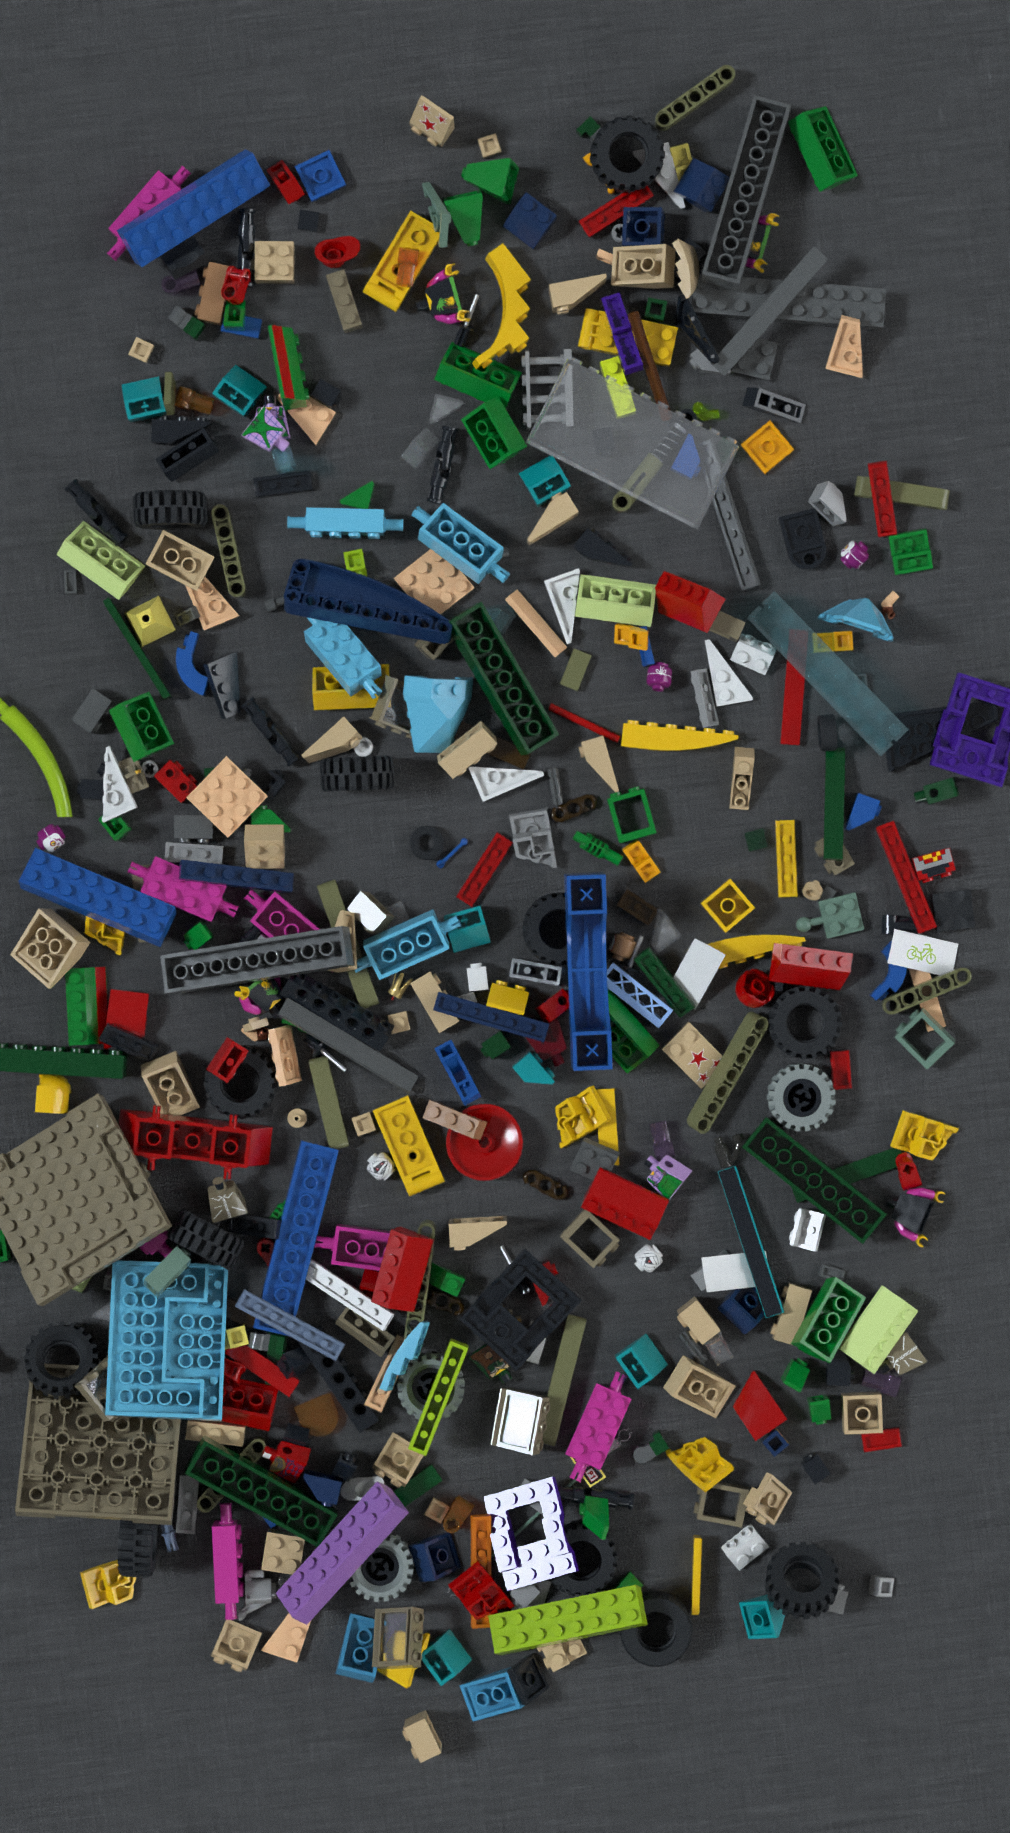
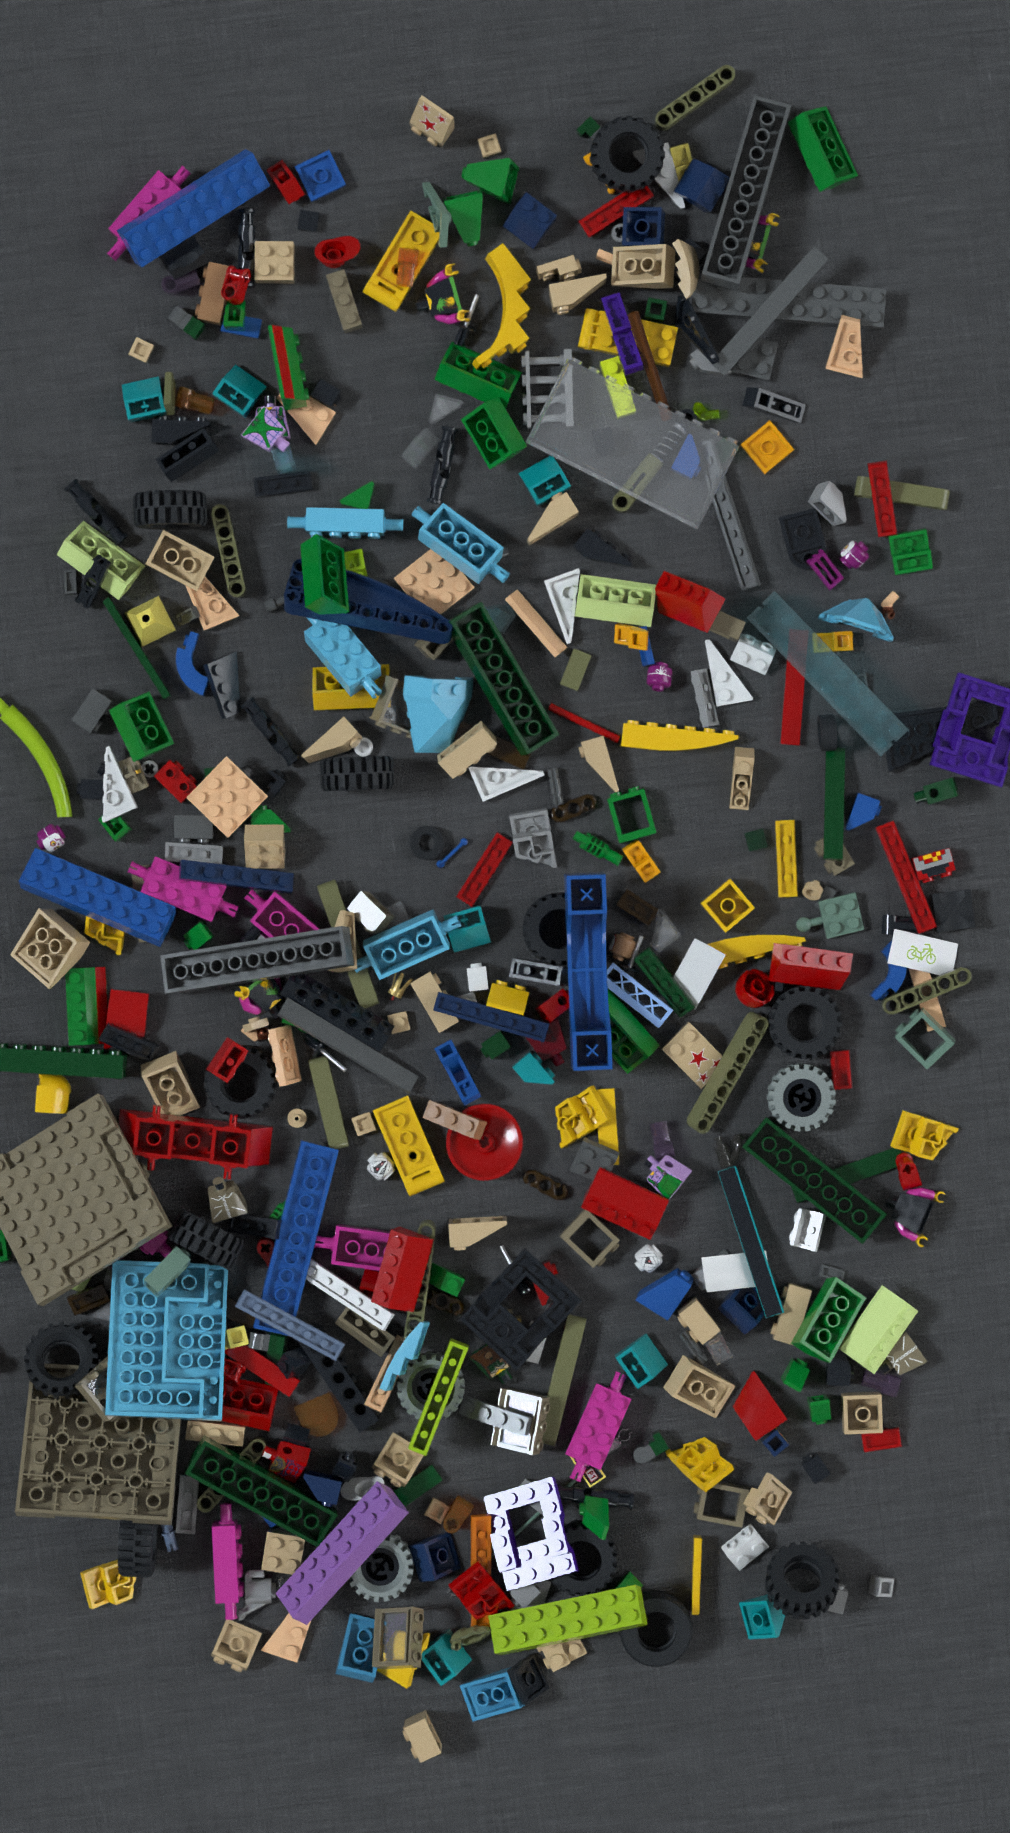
none -> dark brown plate [67,1282,110,1316]
none -> black piece [74,554,111,609]
none -> green slope [300,534,349,615]
none -> olive arm [450,1625,491,1651]
none -> plate [459,1395,532,1437]
none -> tan plate [536,255,582,281]
none -> blue slope [635,1268,694,1320]
none -> magenta tile [806,549,844,590]

